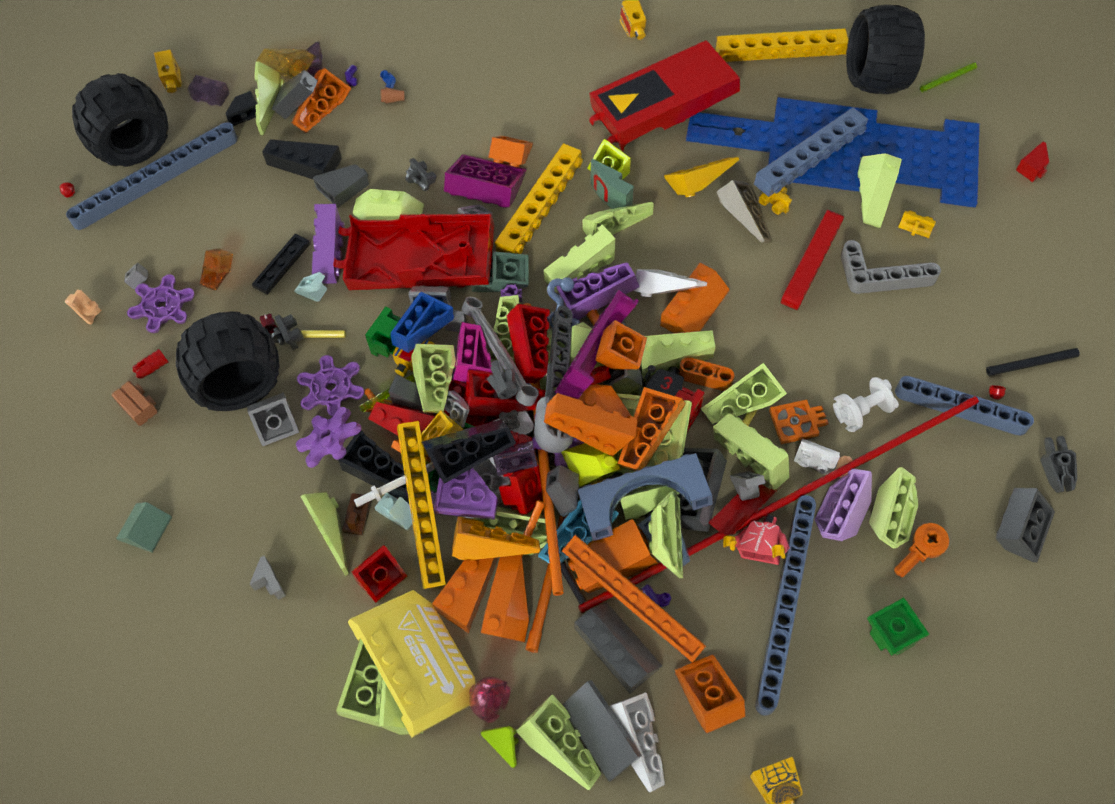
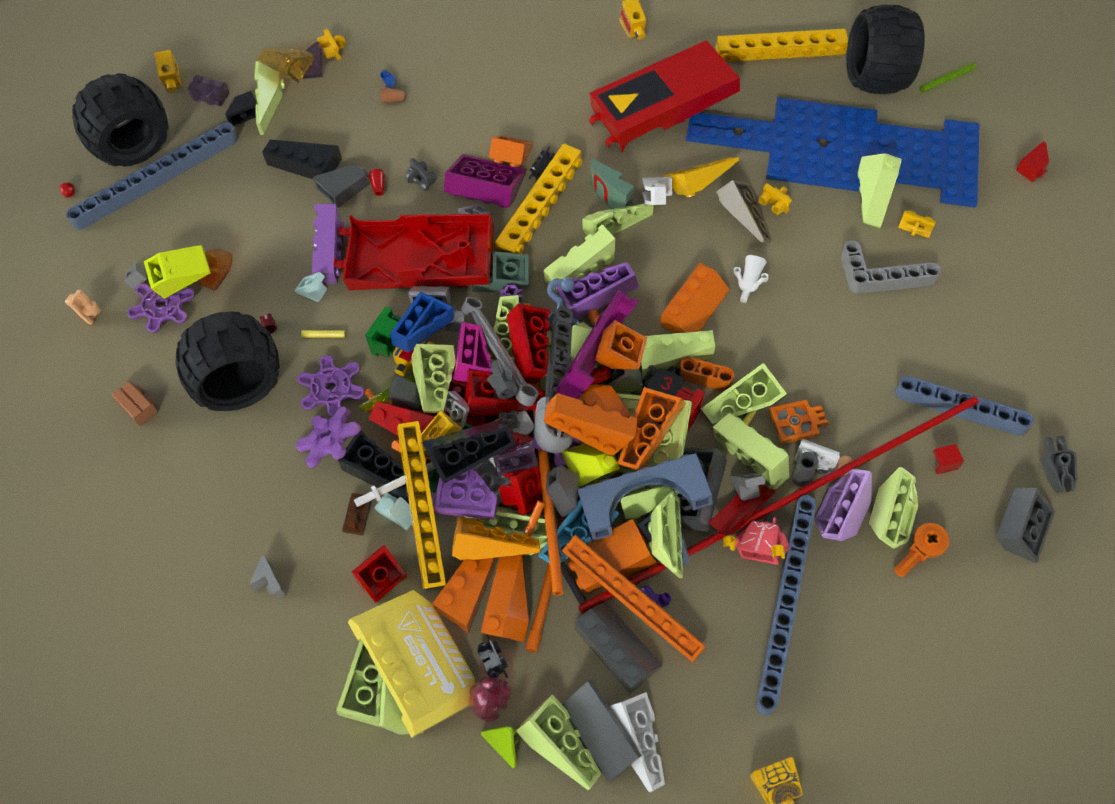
sand green slope [116,502,172,553] -> none
red hinge [132,349,169,379] -> none
light grey slope [247,392,299,447] -> none
black tile [252,233,310,295] -> none
dark grey hips [271,314,304,350] -> none
dark grey slope [272,70,318,119] -> none
orange wedge [292,68,351,133] -> none
yellowish green wedge [300,492,349,576] -> none
dark purple arm [345,65,358,87] -> none
yellowish green wedge [353,189,424,220] -> none
neon yellow slope [587,139,631,180] -> none
white wedge [634,269,707,297] -> none
orange slope [675,654,745,733] -> none
sand blue brick [754,107,868,197] -> none
red beam [780,210,844,311] -> none
white piece [833,377,899,432] -> none
green panel [867,597,929,656] -> none
black piece [986,348,1080,376] -> none
red hinge [989,385,1006,400] -> none
none -> neon yellow slope [144,245,211,299]
none -> yellow hips [317,29,346,60]
none -> red cone [368,169,385,196]
none -> black hinge [477,635,508,679]
none -> black hinge [529,146,555,180]
none -> white piece [642,177,672,205]
none -> white piece [734,255,769,303]
none -> dark grey pin [791,452,819,487]
none -> red panel [933,444,964,474]

